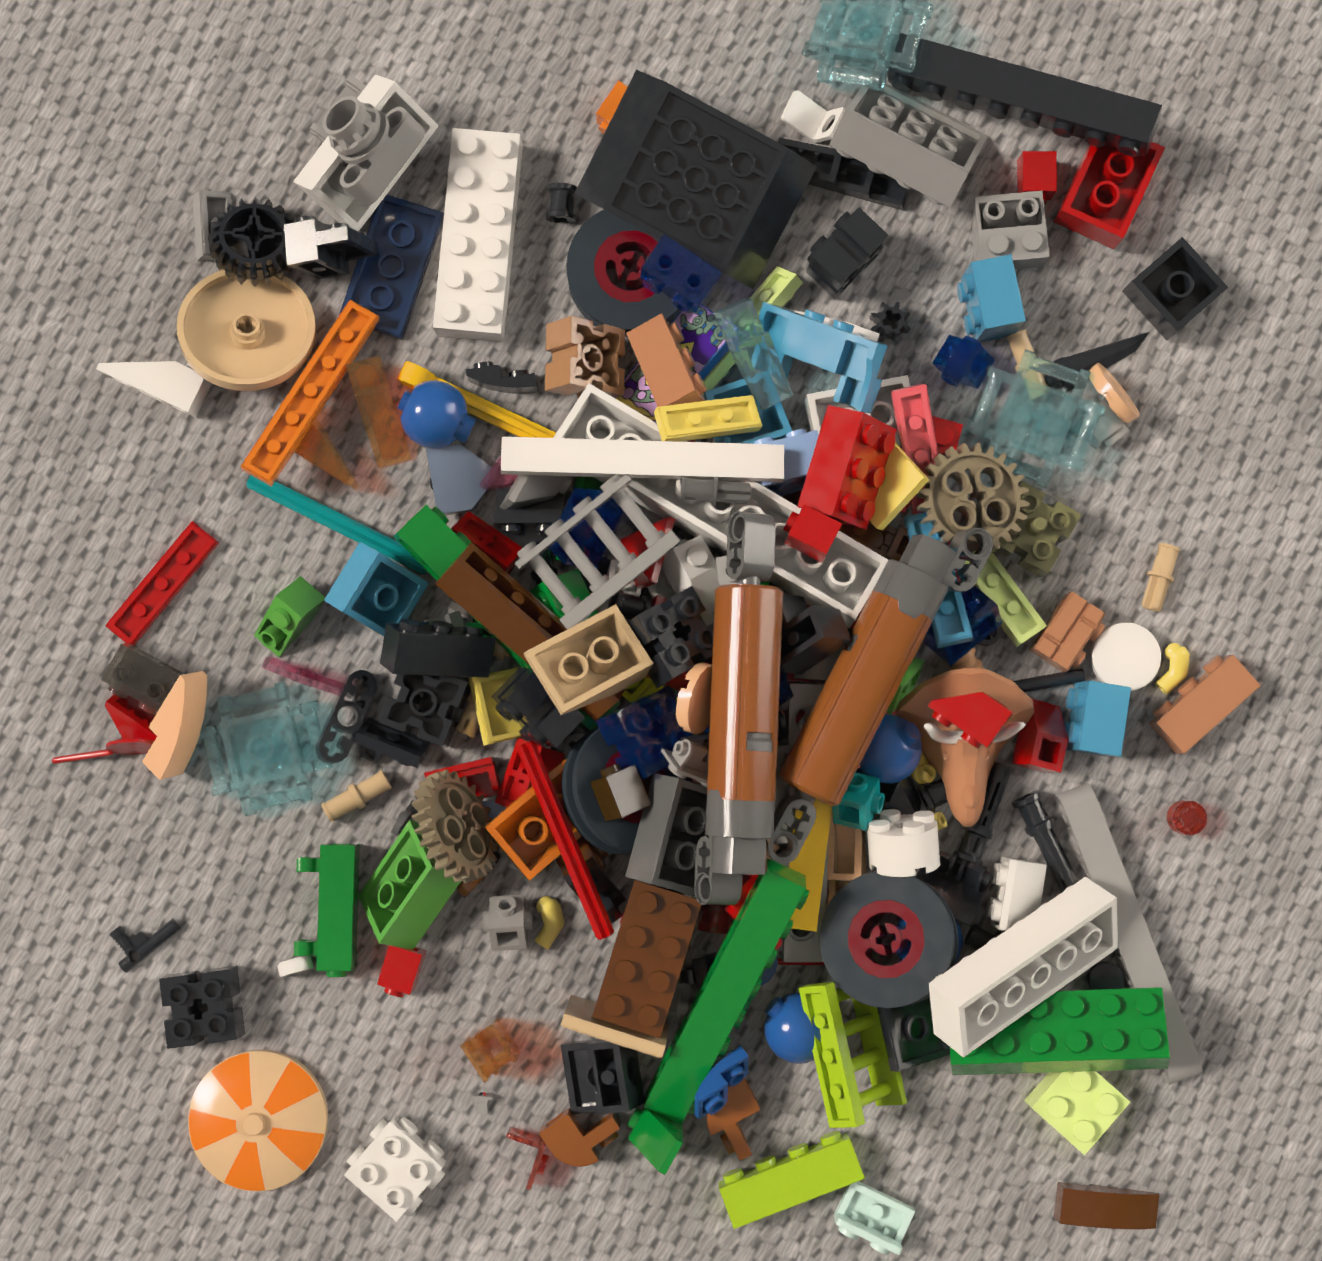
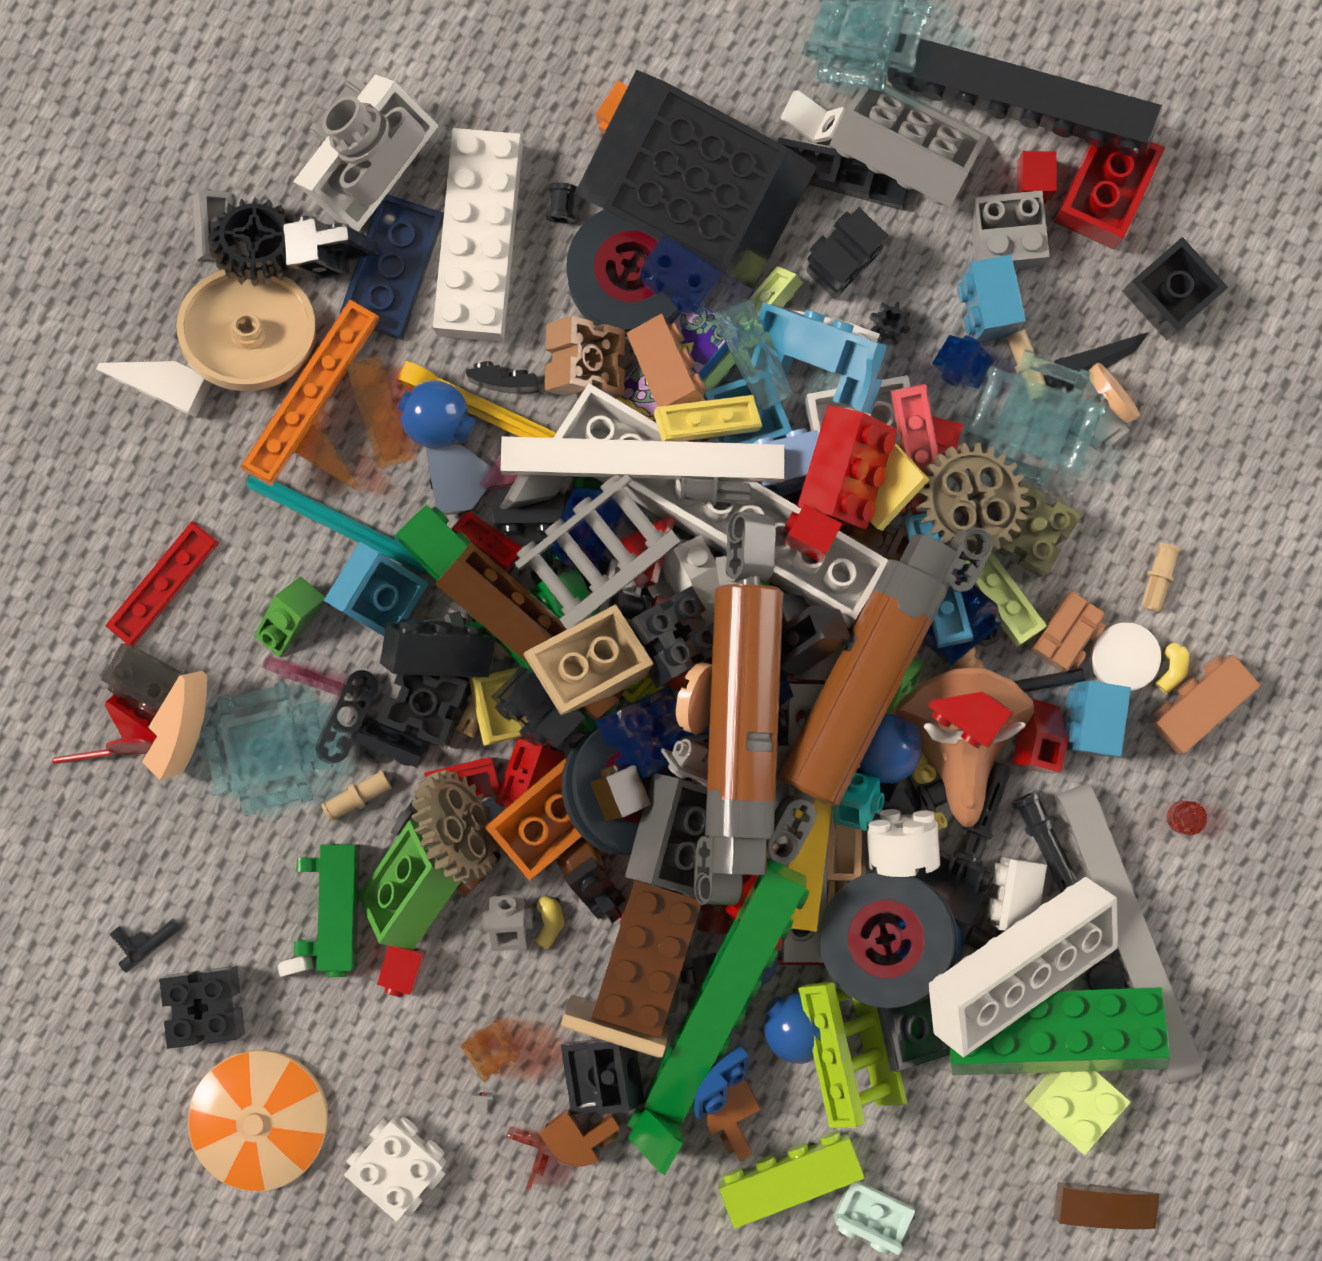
red axle [517,741,614,940] -> none

